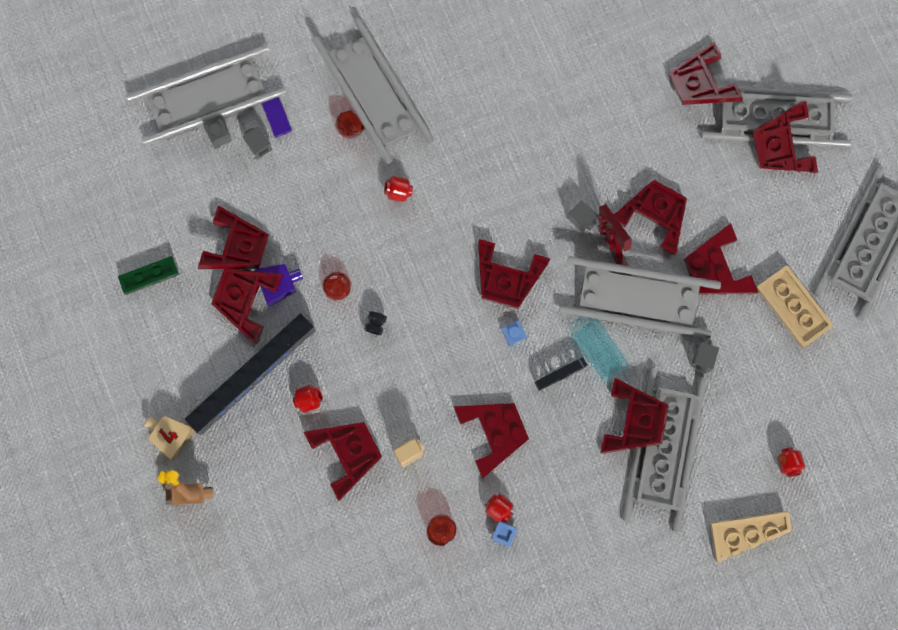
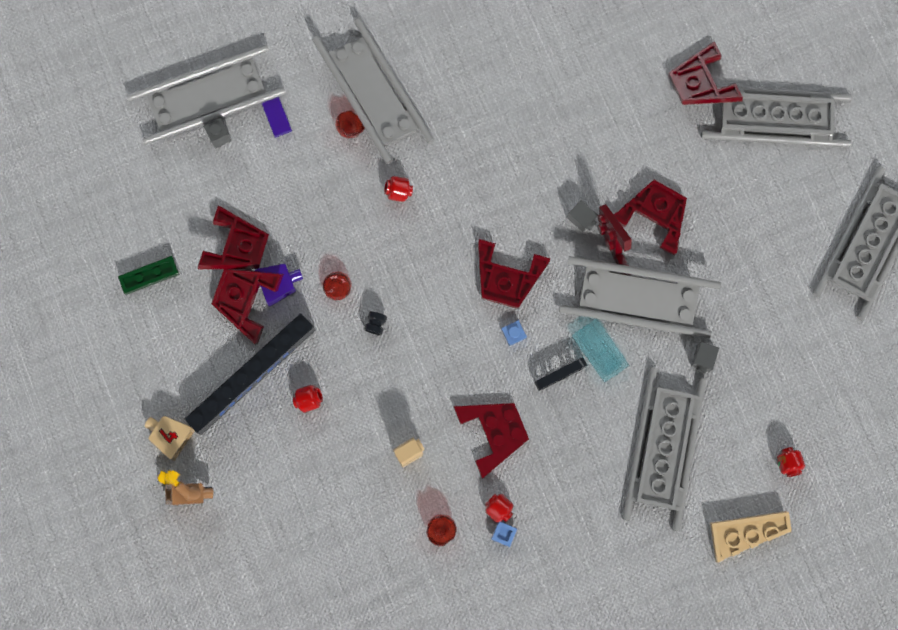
dark grey brick [242,126,272,159] -> none
dark red wing [303,422,382,502] -> none
dark red wing [600,377,669,454] -> none
dark red wing [684,223,759,295] -> none
dark red wing [752,100,819,173] -> none
tan plate [757,265,834,349] -> none

